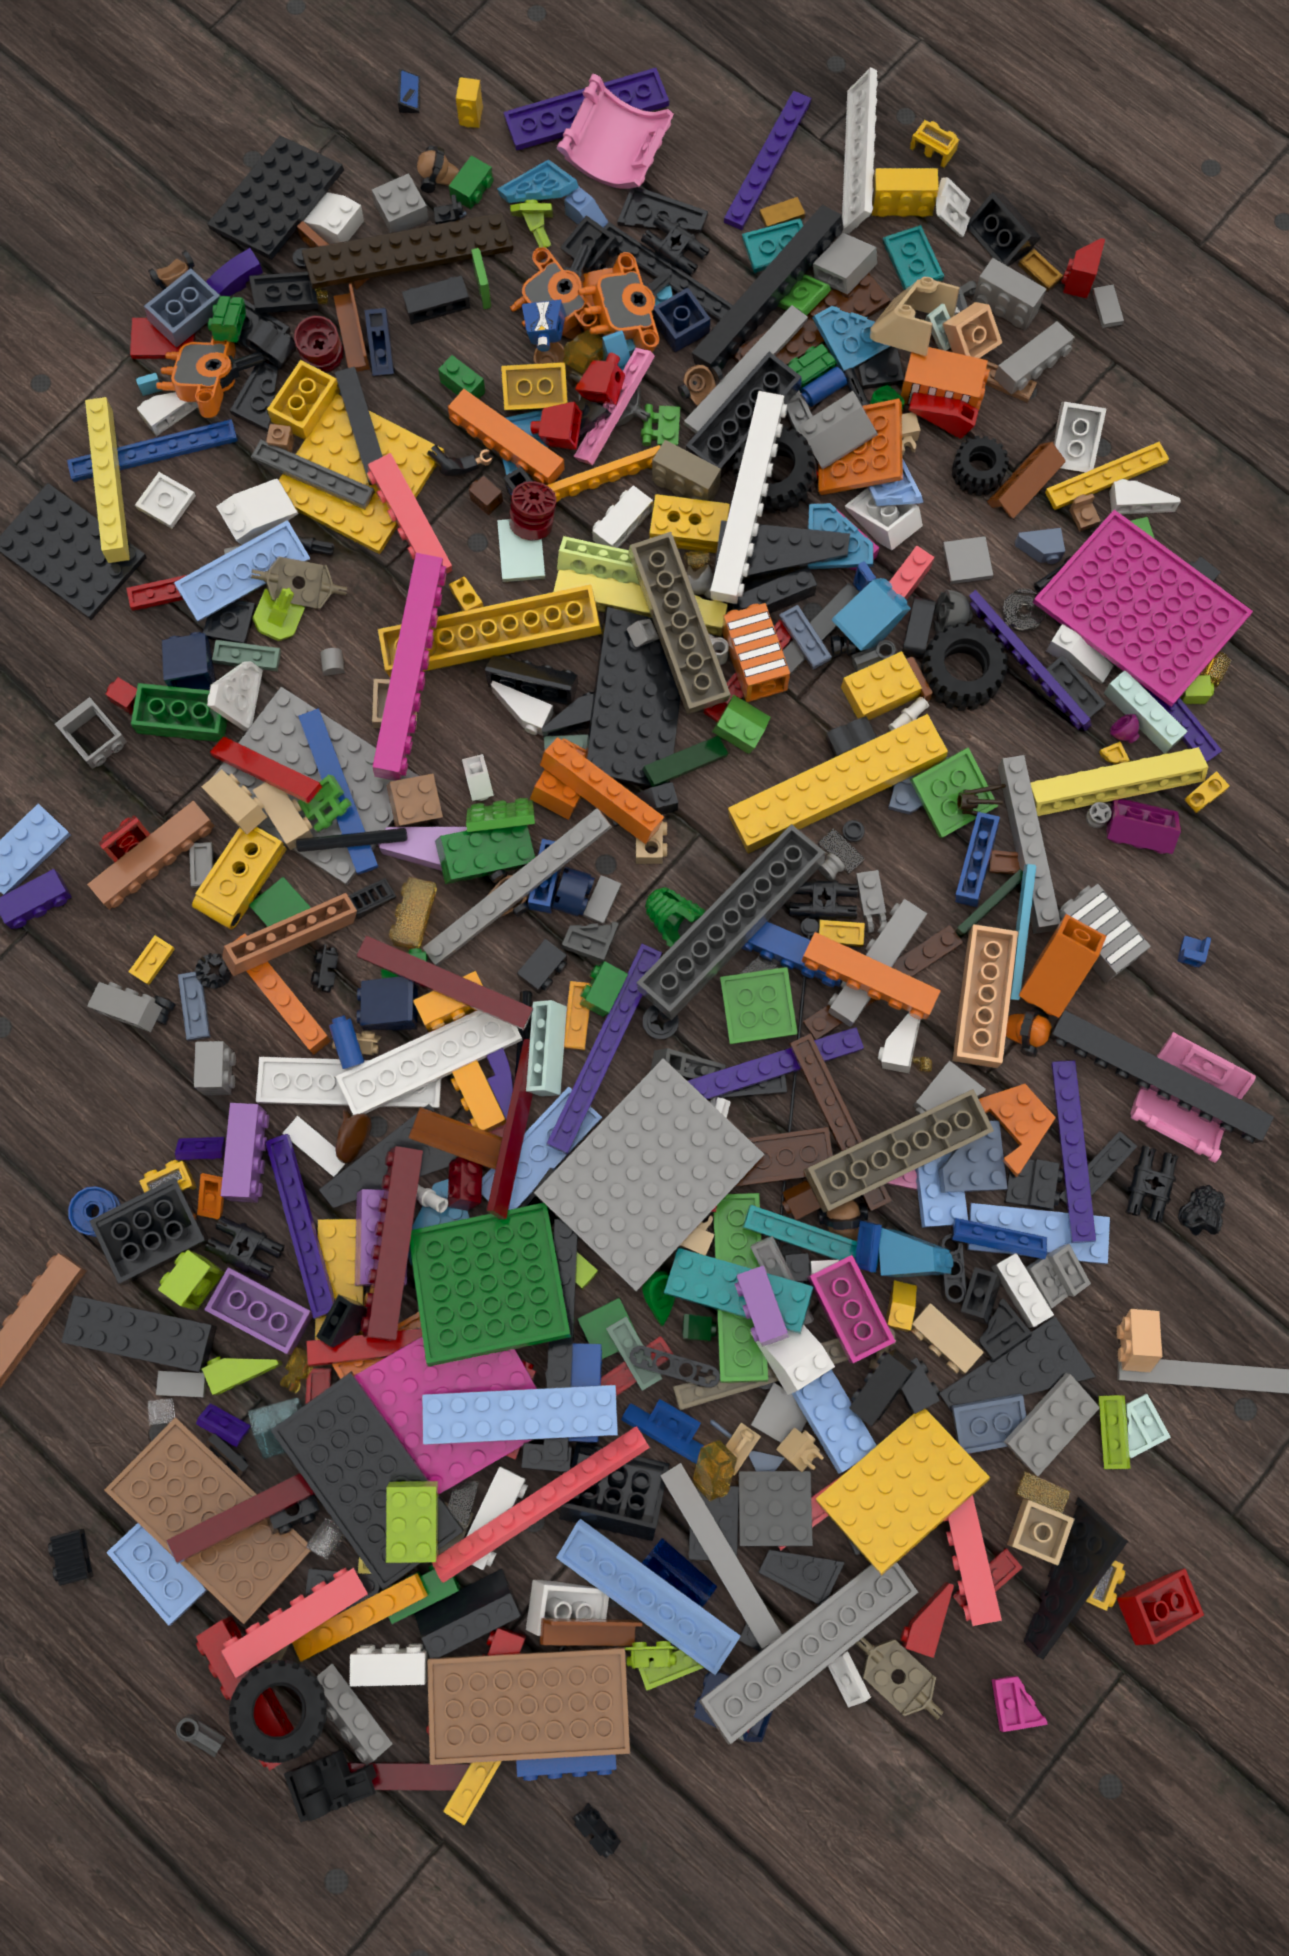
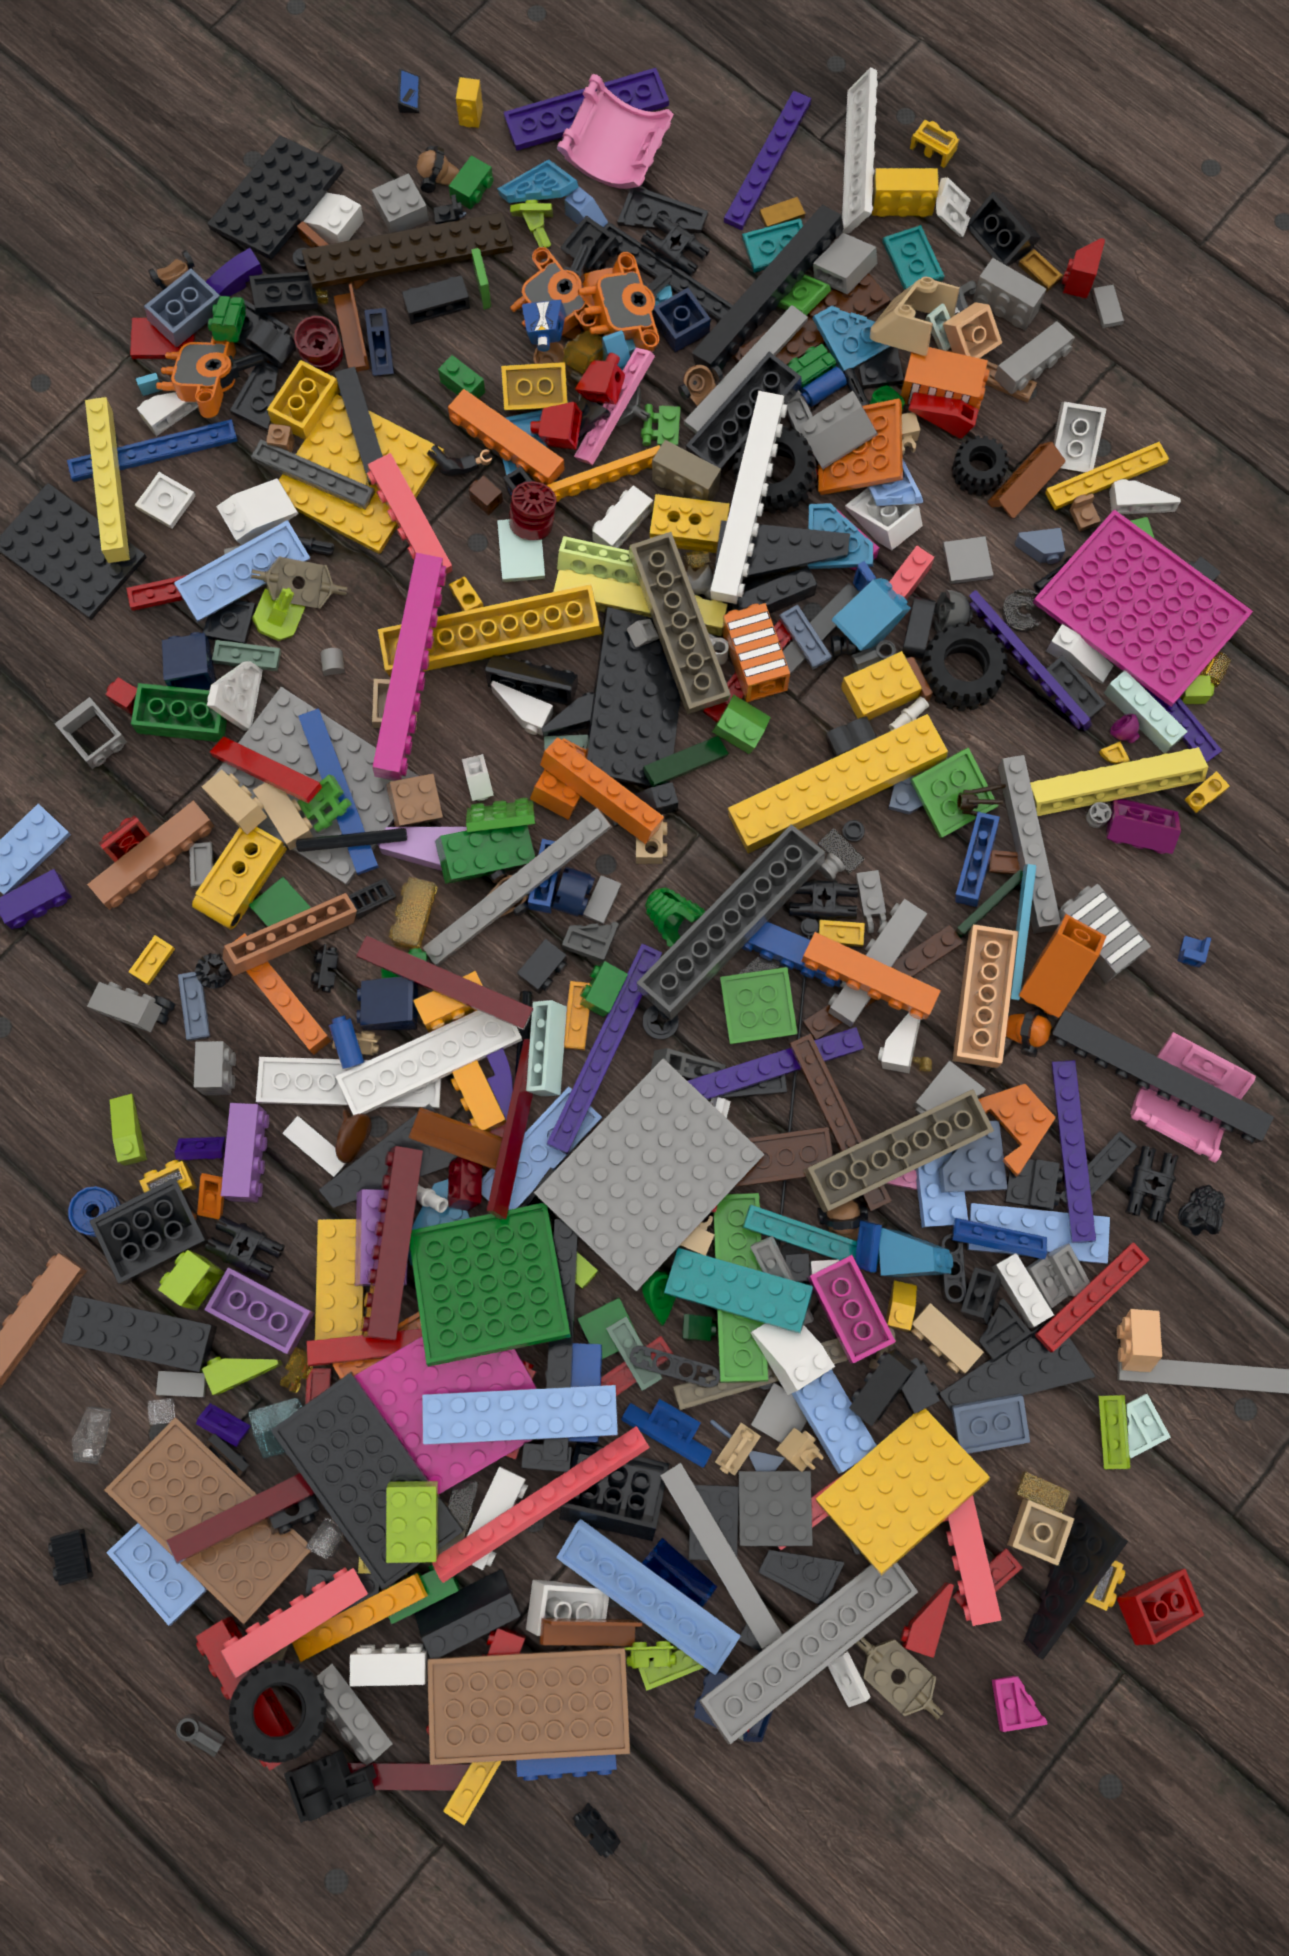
dark purple plate [265,1134,335,1319] -> none
black slope [316,1294,367,1348] -> none
clear yellow brick [692,1440,737,1501] -> none
medium lavender brick [735,1265,789,1347] -> none
reddish brown brick [782,1180,821,1220] -> none
light grey plate [1004,1373,1100,1477] -> none
none -> clear slope [72,1407,111,1464]
none -> lime slope [110,1094,147,1166]
none -> red plate [1035,1242,1150,1353]

